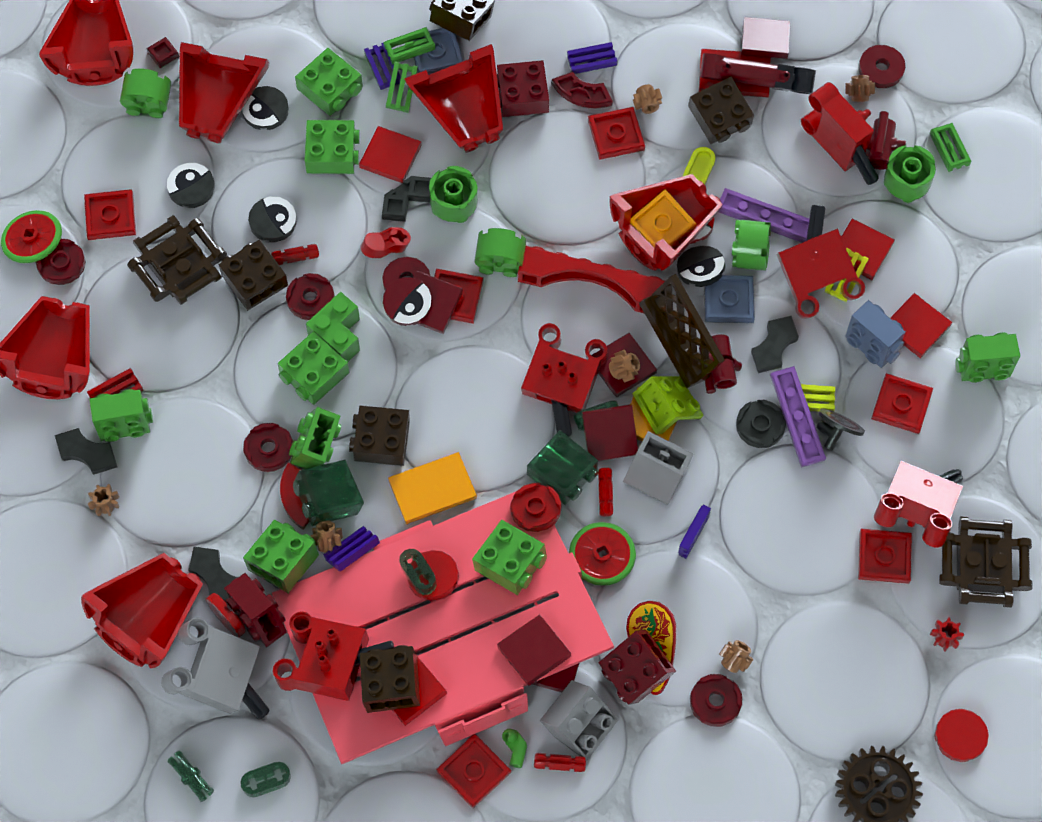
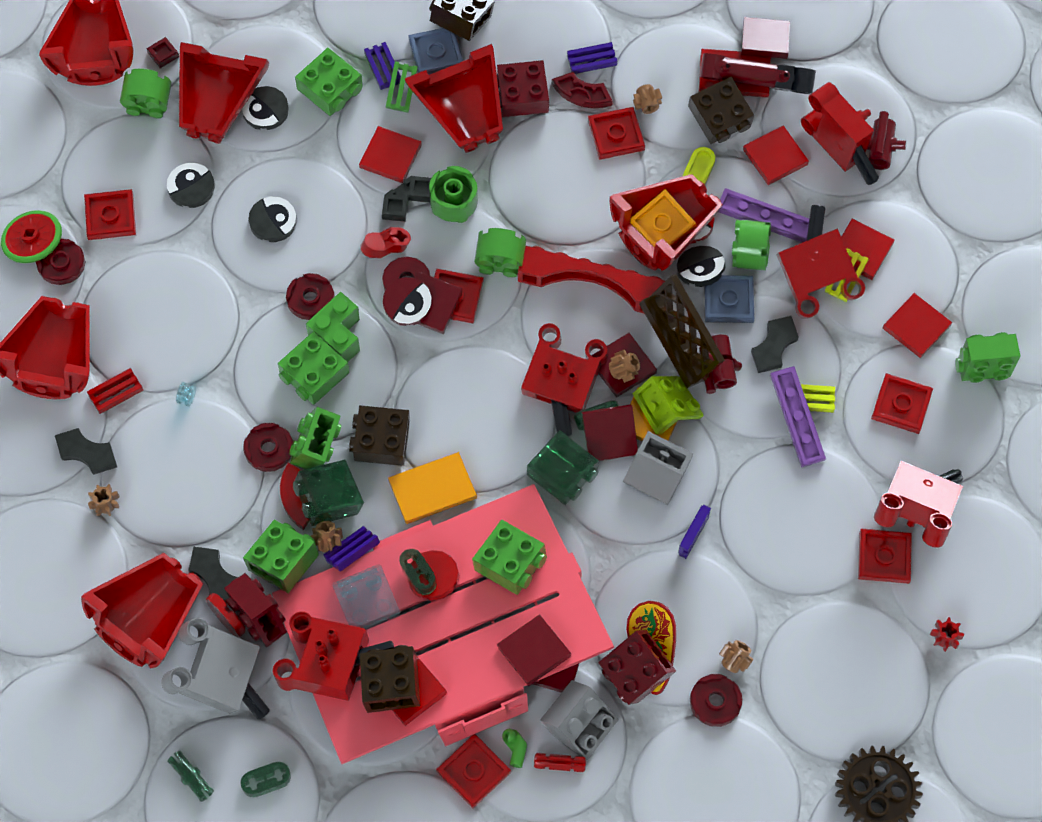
bright green brick [90,389,153,442] -> none
dark brown brick [127,215,227,305] -> none
dark brown brick [218,239,288,311] -> none
red axle [271,244,319,265] -> none
bright green brick [305,120,360,174] -> none
bright green tile [383,27,436,65] -> none
red tile [510,483,562,532] -> none
red wheel [569,522,636,586] -> none
red axle [598,468,613,516] -> none
pearl dark grey tile [736,400,786,448] -> none
shield [817,409,865,450] -> none
medium nougat gear [845,75,875,102] -> none
sand blue brick [845,300,905,368] -> none
dark red tile [858,45,906,88] -> none
bright green brick [883,145,936,203] -> none
bright green tile [929,123,971,172] -> none
red tile [934,709,989,762] -> none
dark brown brick [939,516,1033,608] -> none
none -> clear light blue bush [176,382,196,406]
none -> clear light blue bracket [331,564,400,629]
none -> red tile [743,125,809,185]

